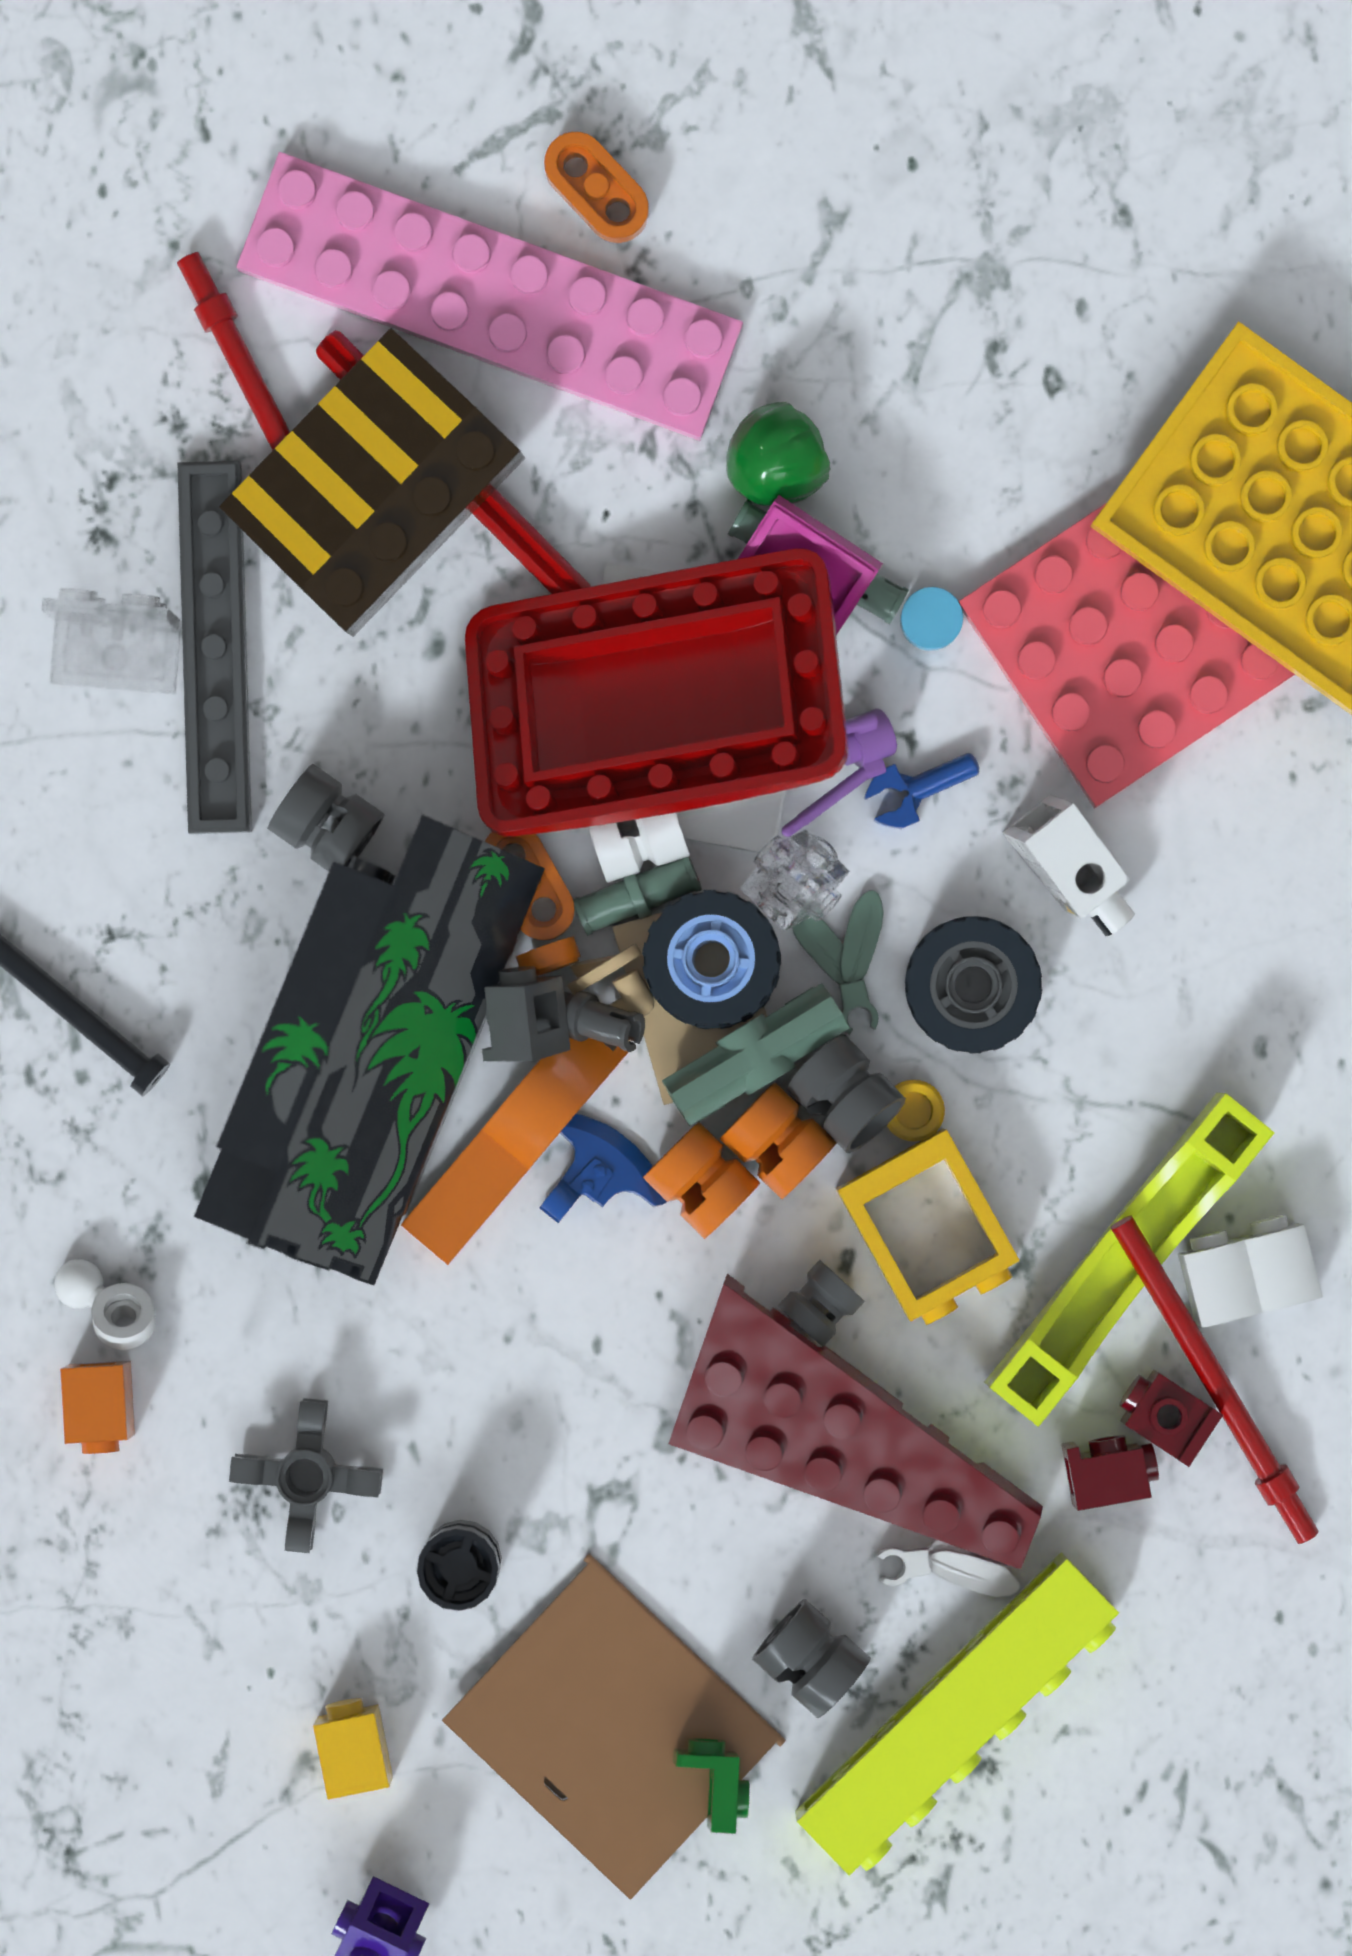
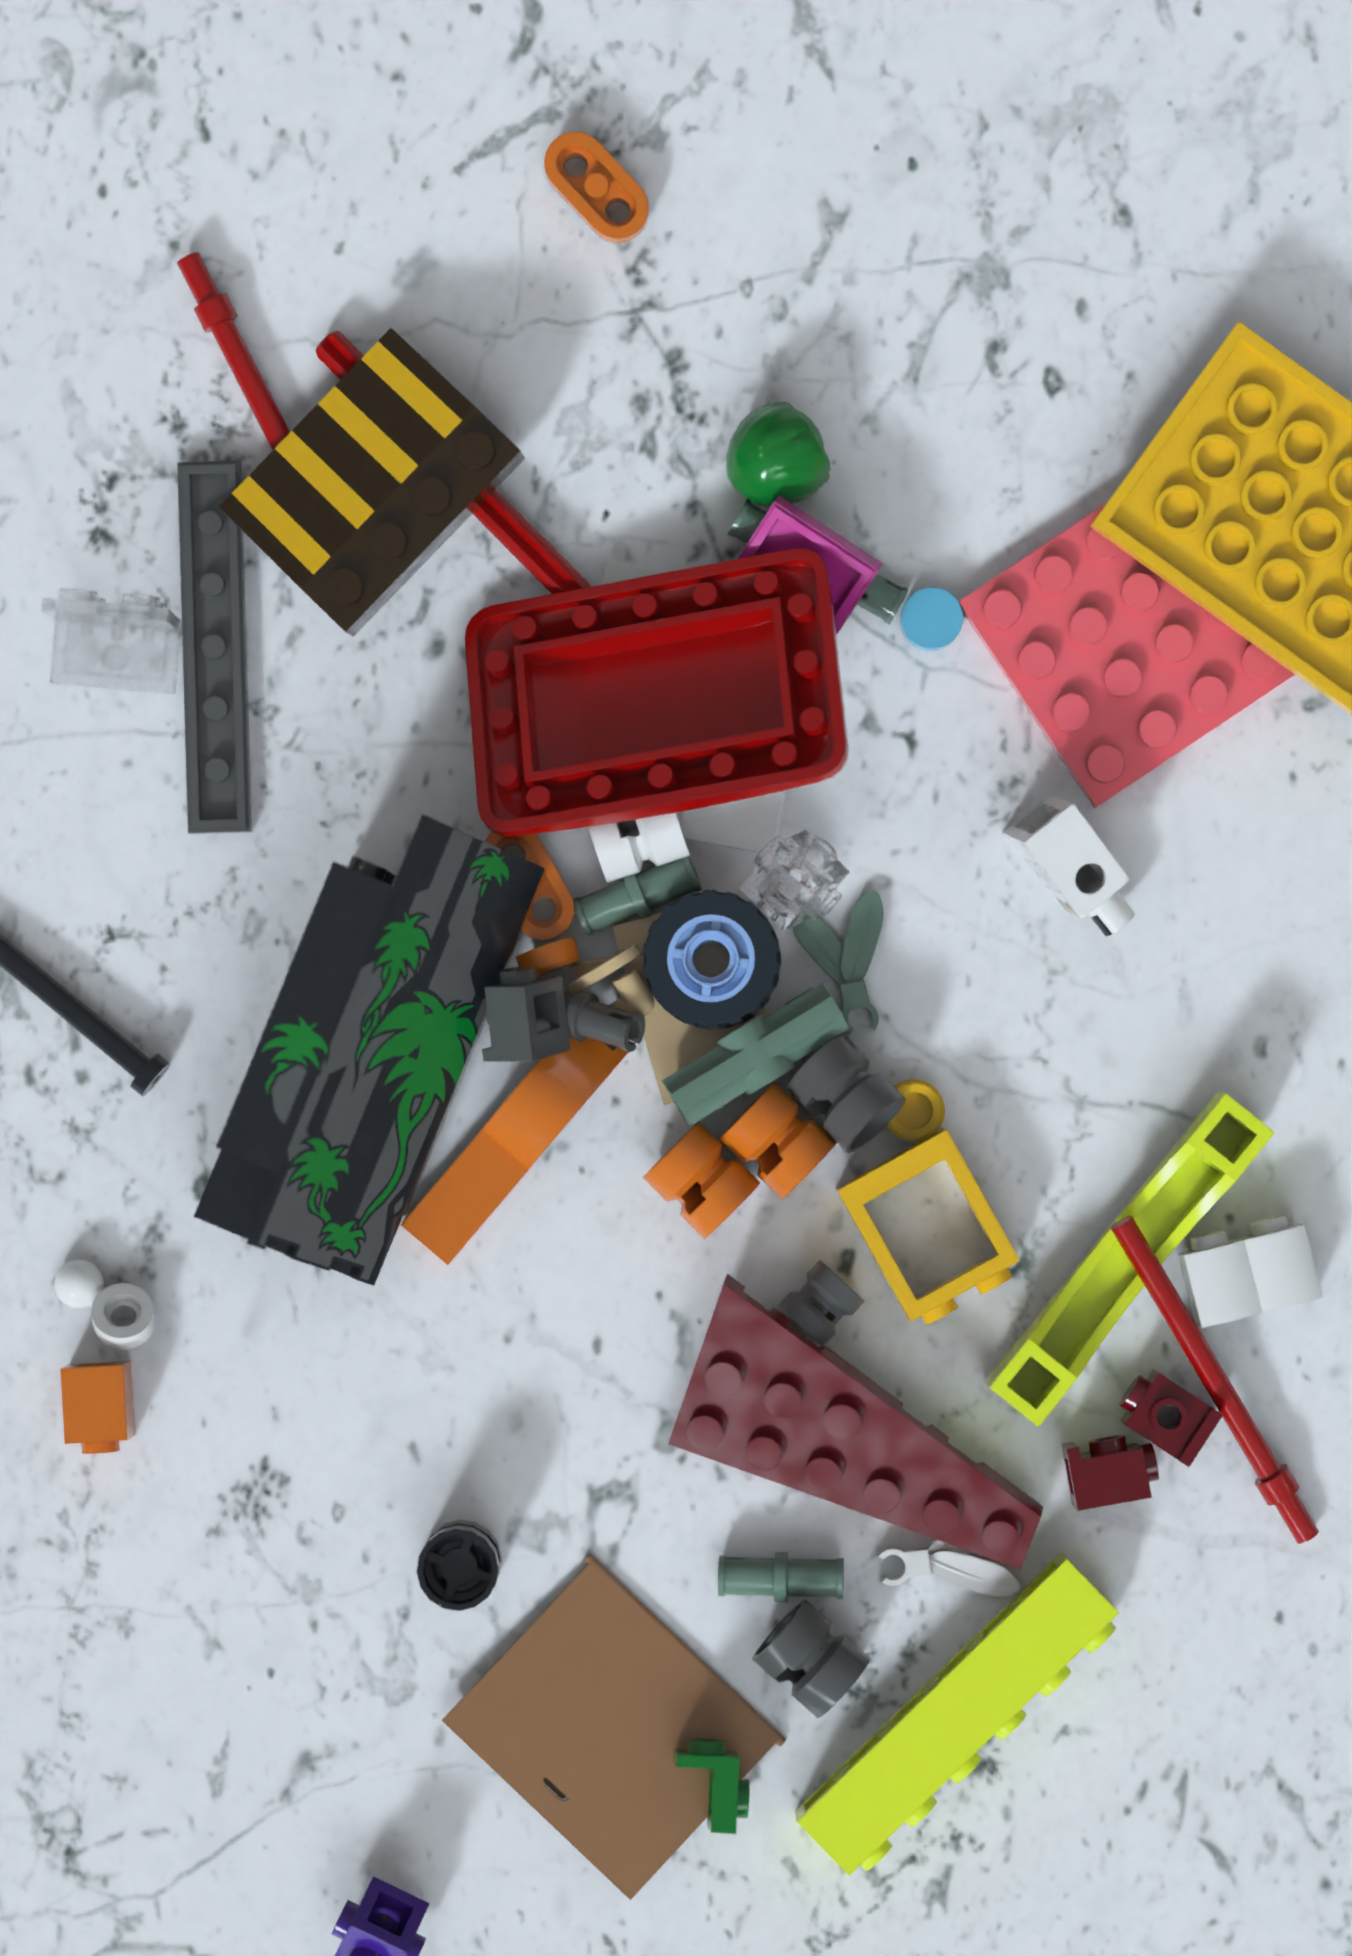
dark grey pin [229,1398,383,1553] -> none
bright pink plate [236,152,743,441] -> none
dark grey wheel [267,764,385,871] -> none
yellow brick [313,1698,393,1800] -> none
blue piece [539,1114,667,1223] -> none
medium lavender plant [781,708,897,837] -> none
blue bar [864,753,980,829] -> none
black wheel [905,916,1043,1054] -> none
none -> sand green pin [718,1552,844,1602]

